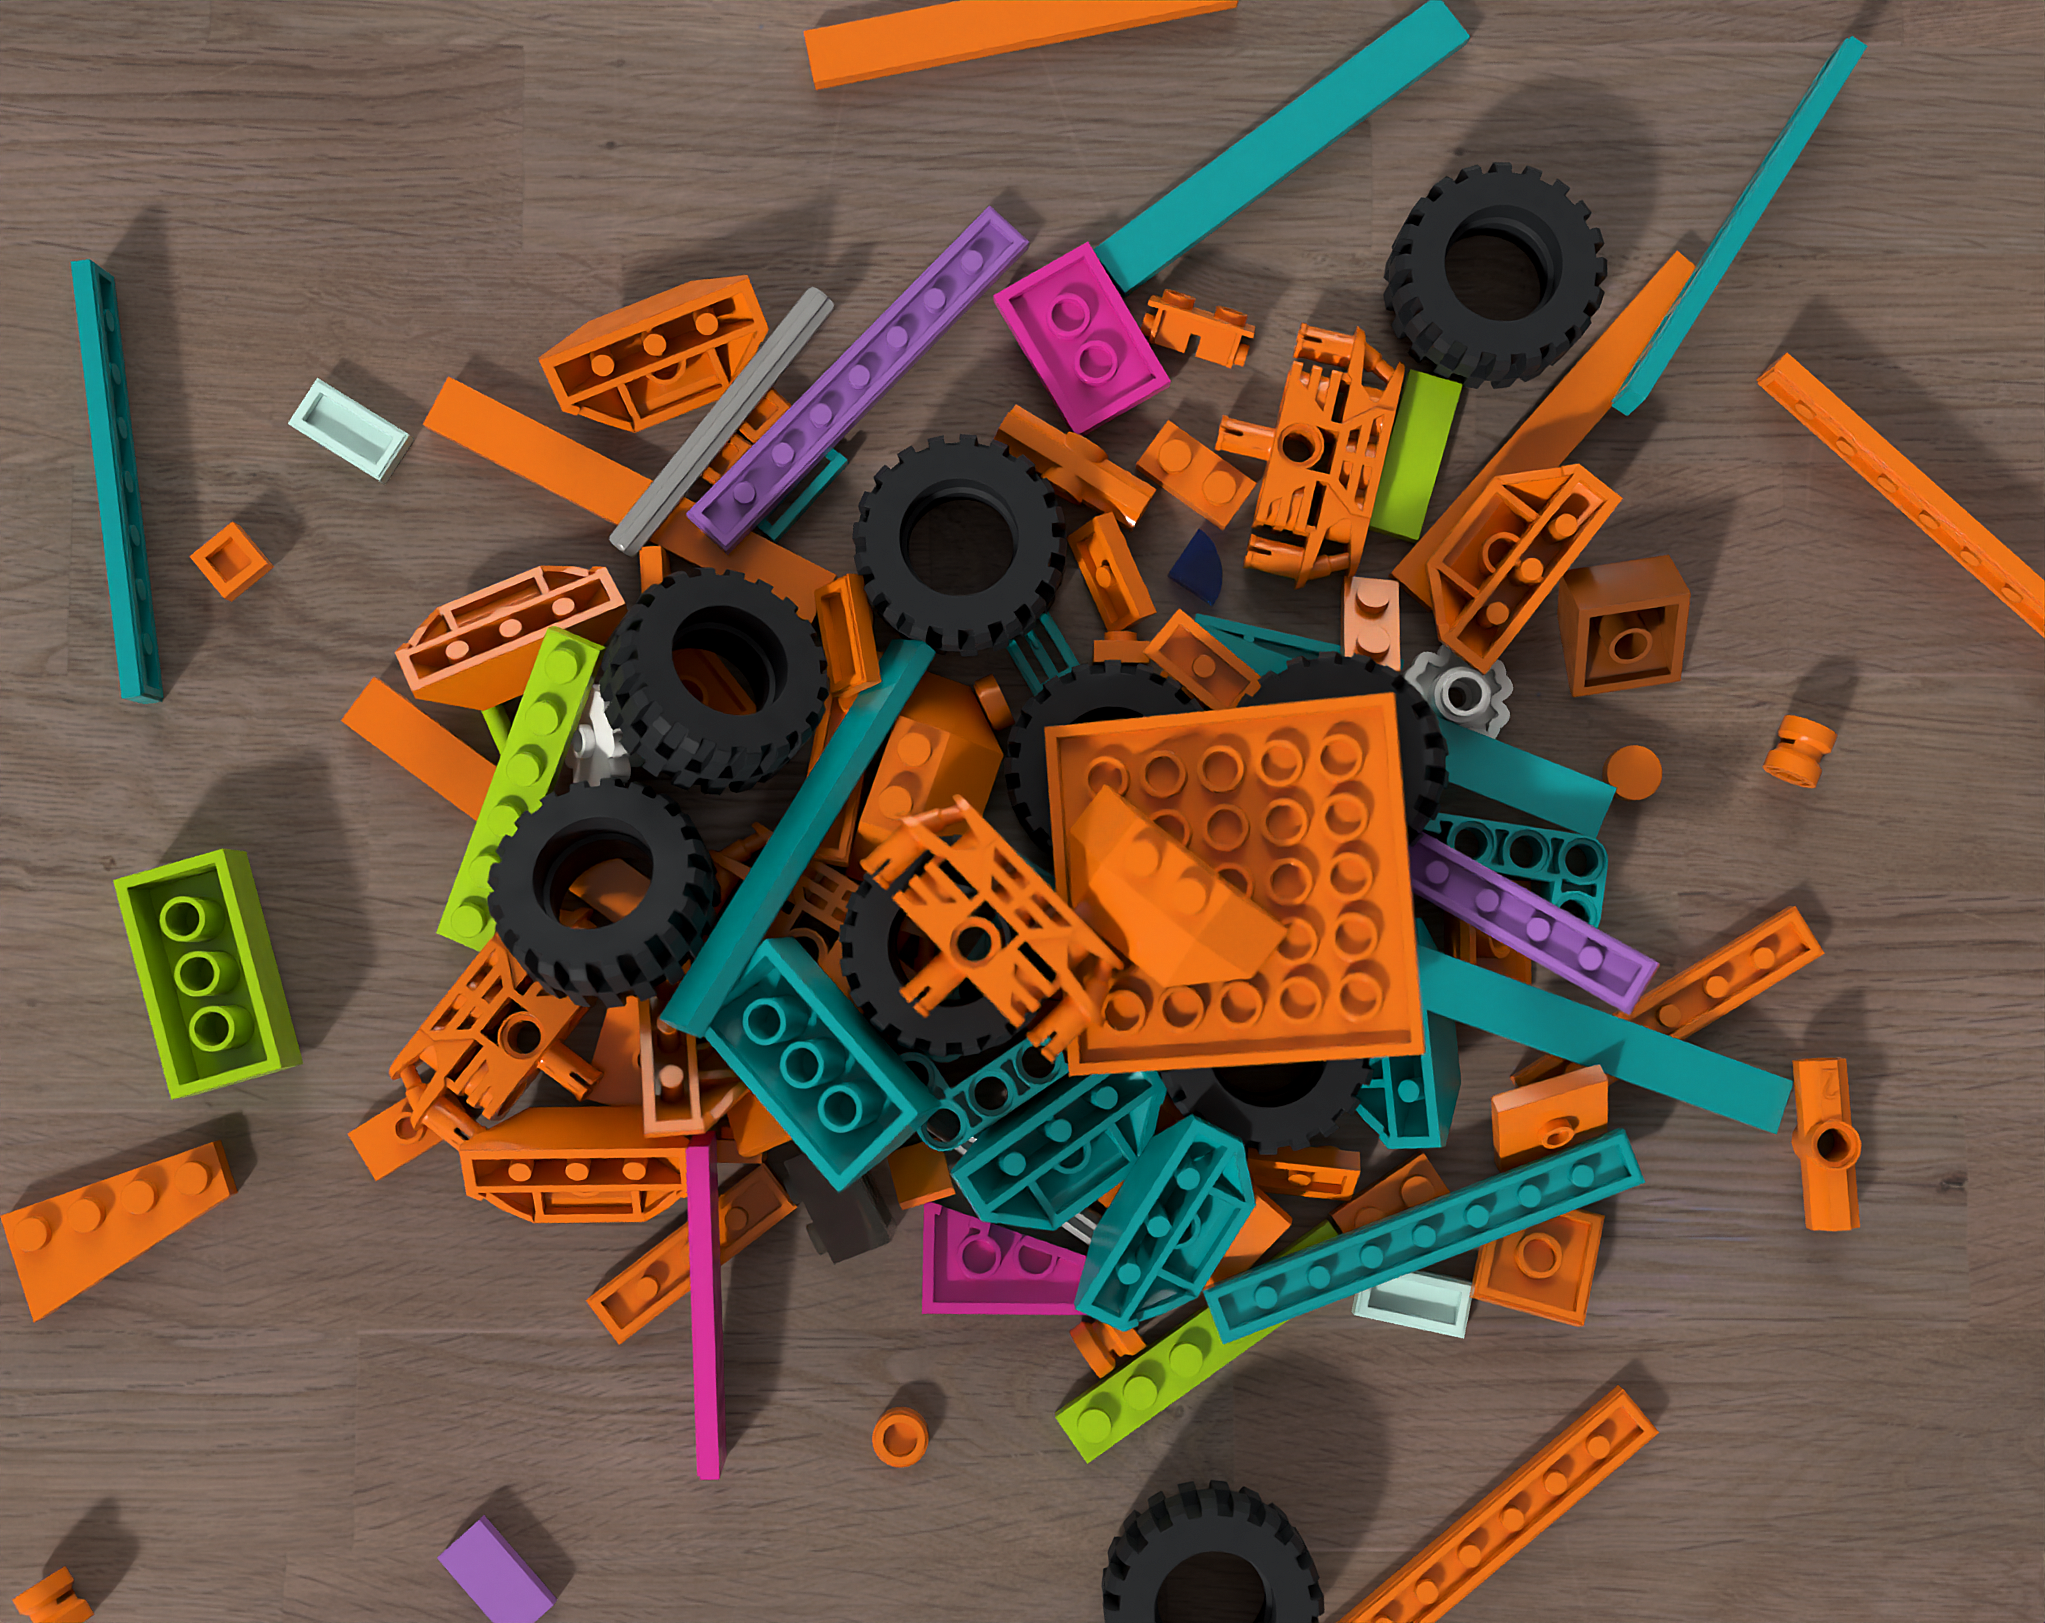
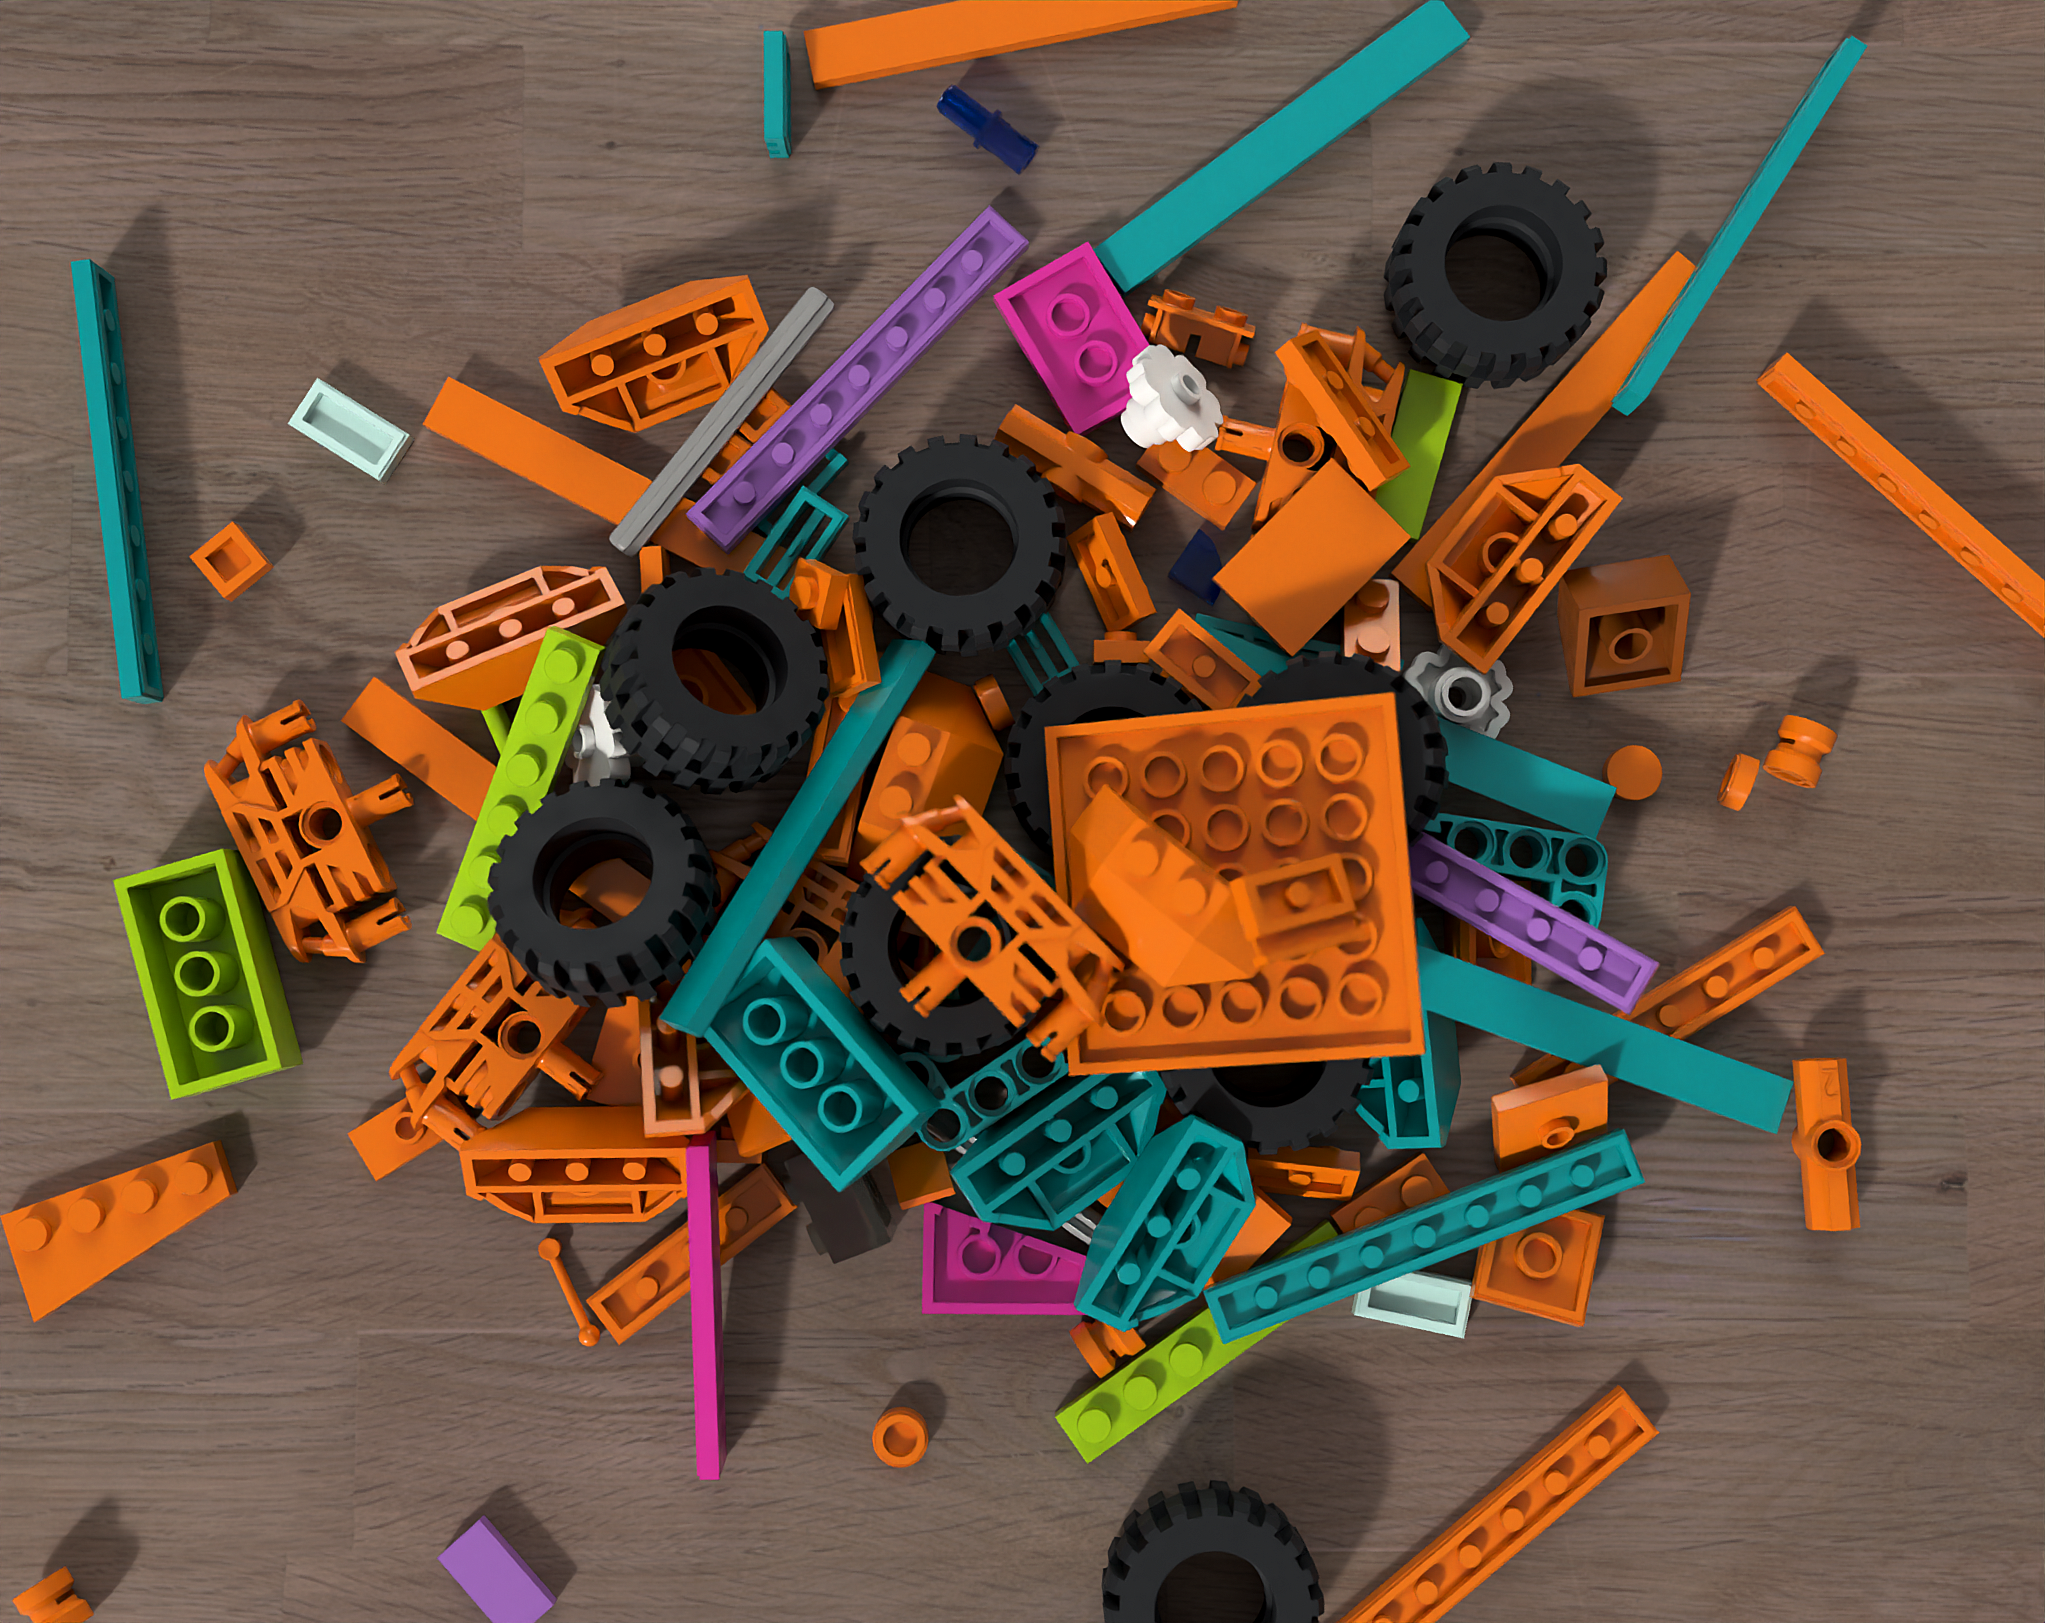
none -> orange piece [204,699,414,963]
none -> orange hinge [538,1237,600,1347]
none -> teal tile [743,486,850,600]
none -> teal tile [764,31,791,158]
none -> orange plate [789,558,849,630]
none -> clear blue axle [937,85,1040,175]
none -> white plant [1121,344,1224,452]
none -> orange tile [1211,458,1411,658]
none -> orange plate [1229,853,1365,968]
none -> orange plate [1275,329,1411,491]
none -> orange tile [1717,753,1760,811]

